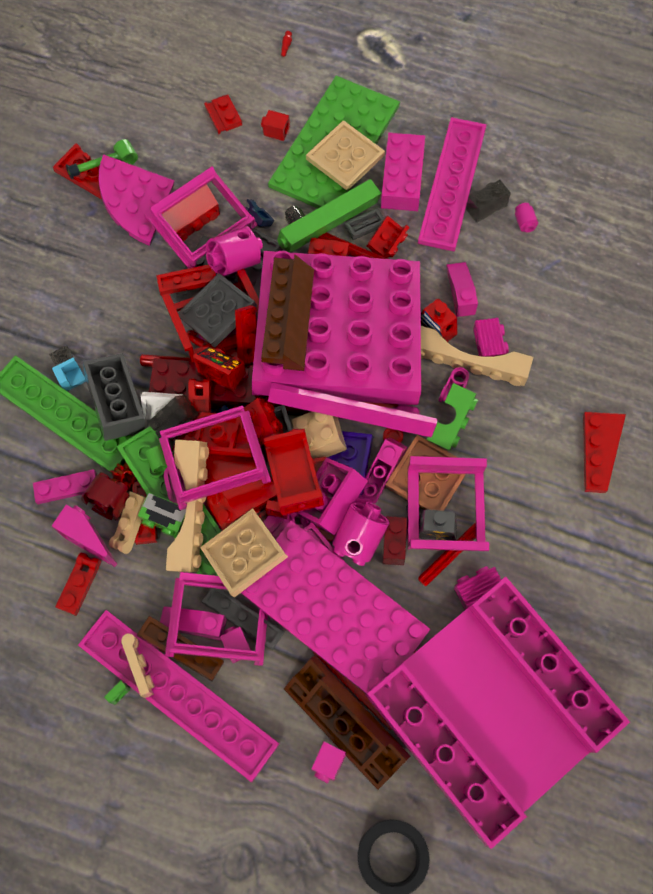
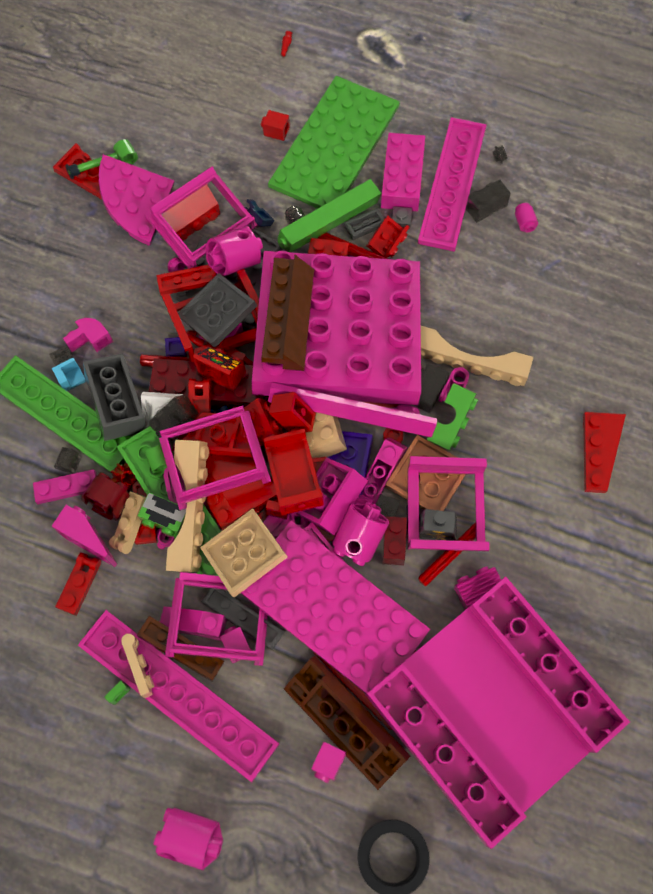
red plate [204,94,242,135] -> none
red plate [235,305,257,366] -> none
tan plate [306,120,385,191] -> none
red torso [421,299,457,342] -> none
dark pink slope [446,262,478,317] -> none
dark pink brick [473,318,509,357] -> none
none -> clear smoke brick [54,447,82,474]
none -> dark pink brick [63,318,113,352]
none -> dark pink cylinder [154,808,223,871]
none -> dark pink plate [156,529,175,549]
none -> dark purple tile [165,337,186,357]
none -> dark pink plate [167,257,185,272]
none -> red brick [269,392,316,432]
none -> clear smoke plate [377,495,400,517]
none -> flat silver plate [392,207,412,228]
none -> clear smoke brick [413,363,450,413]
none -> clear smoke plate [492,145,507,164]

